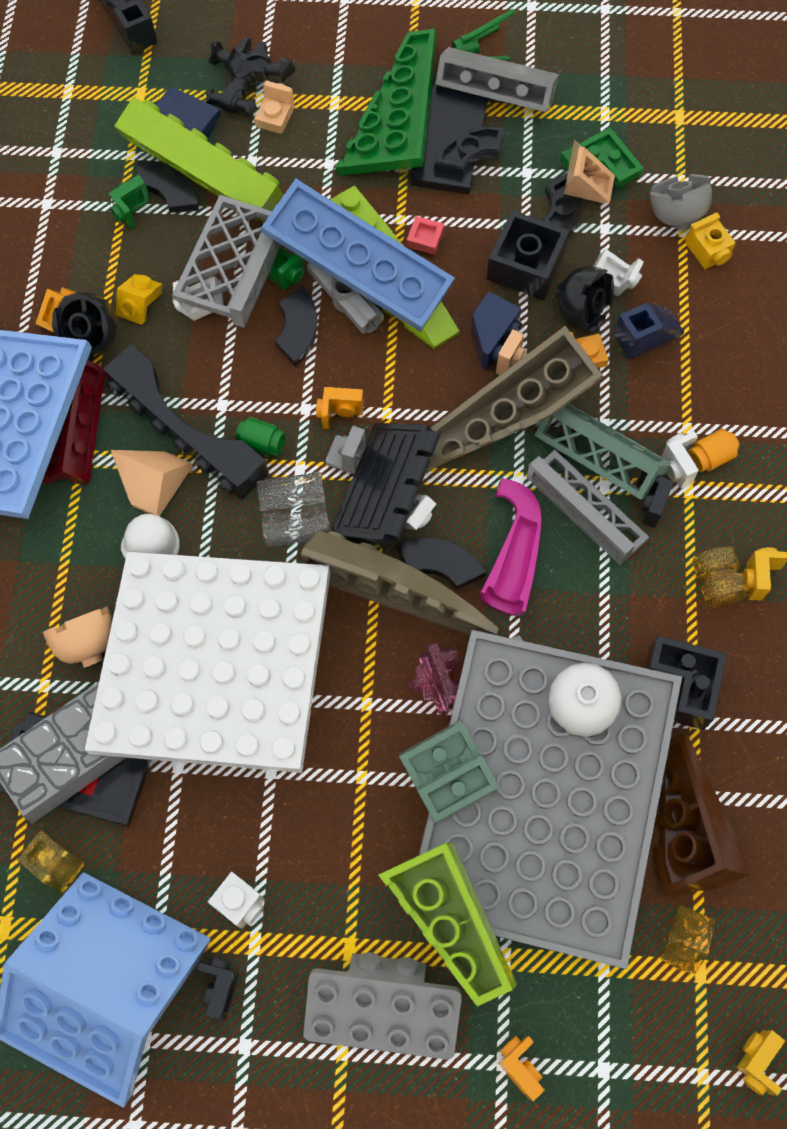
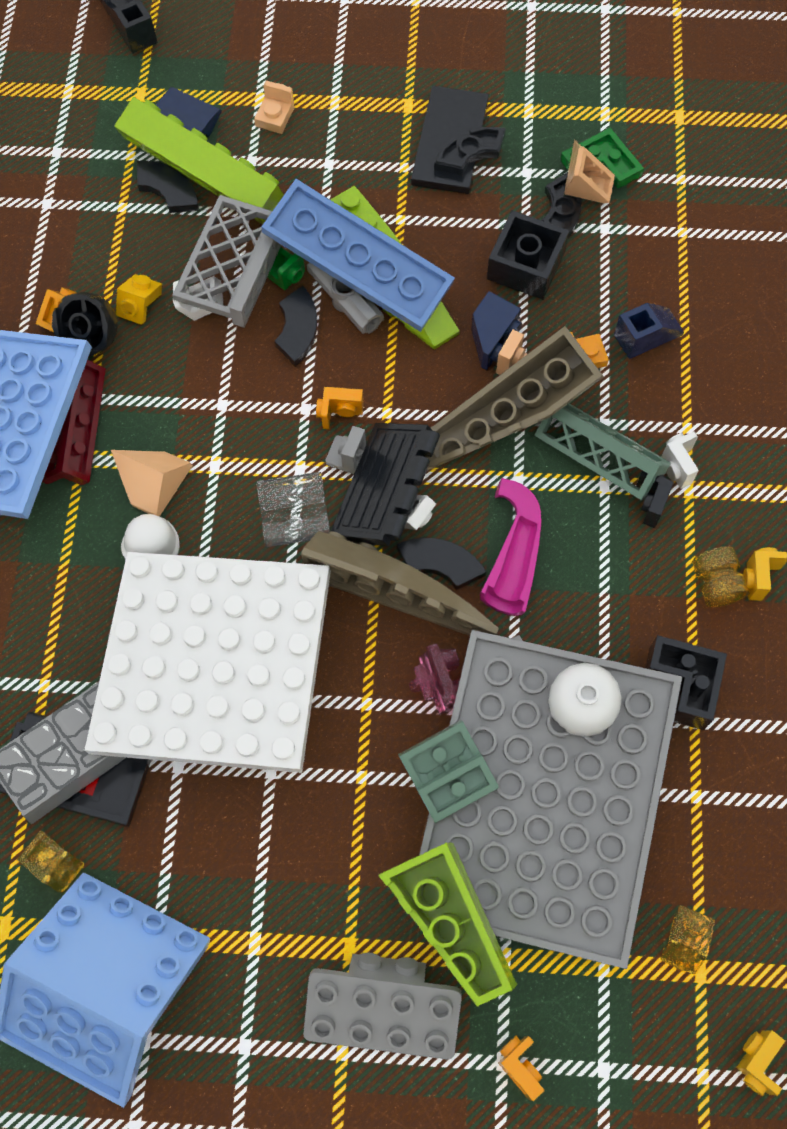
light nougat cylinder [43,606,113,668] -> none
black arch [103,344,269,500] -> none
green bracket [109,175,151,230] -> none
black bracket [196,957,239,1020] -> none
black piece [206,37,295,117] -> none
white brick [208,871,265,929] -> none
green brick [235,417,286,457] -> none
green wing [335,28,438,176] -> none
coral plate [406,216,445,255] -> none
light grey brick [435,47,559,112] -> none
green plant [451,9,516,61] -> none
light grey fence [527,450,649,566] -> none
black cylinder [556,266,614,332] -> none
white bracket [593,248,644,297] -> none
light grey cylinder [650,174,712,230] -> none
reddish brown wedge [655,733,749,896] -> none
yellow brick [685,212,736,270] -> none
light orange brick [688,429,739,472] -> none

